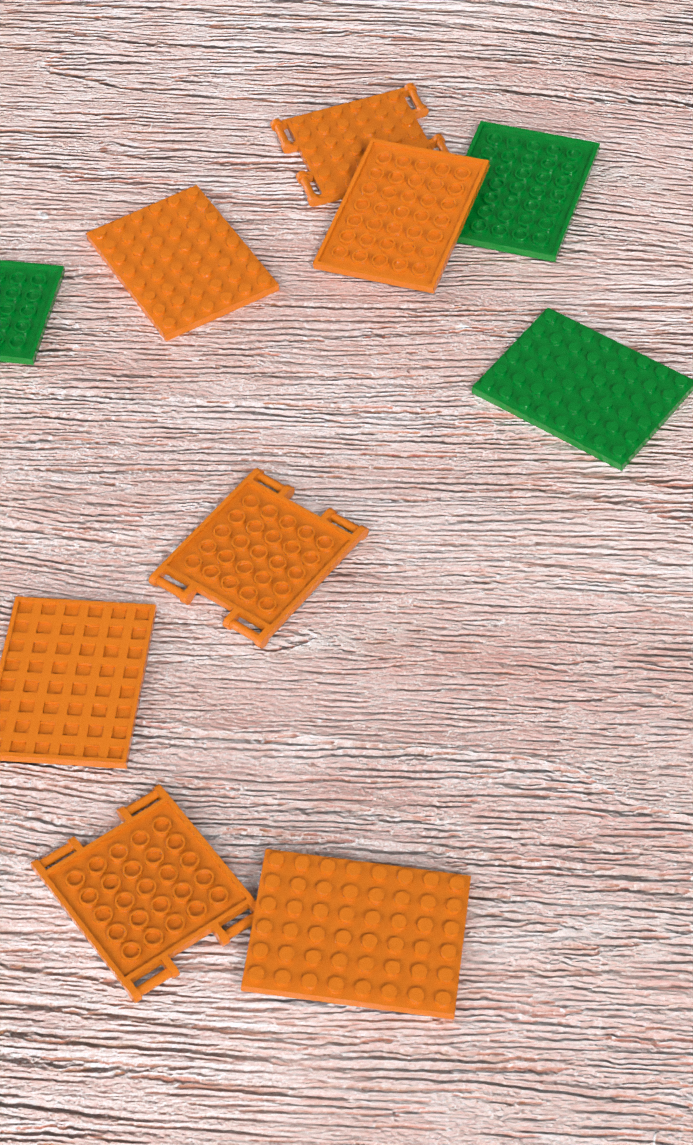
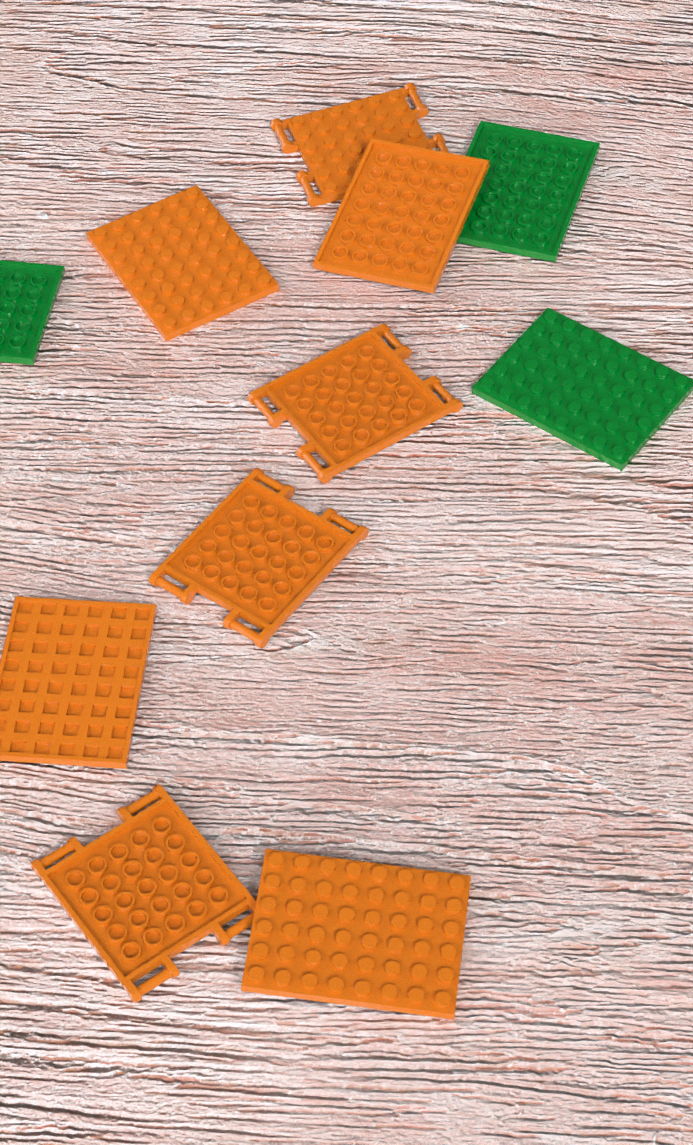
none -> orange plate [247,323,463,484]

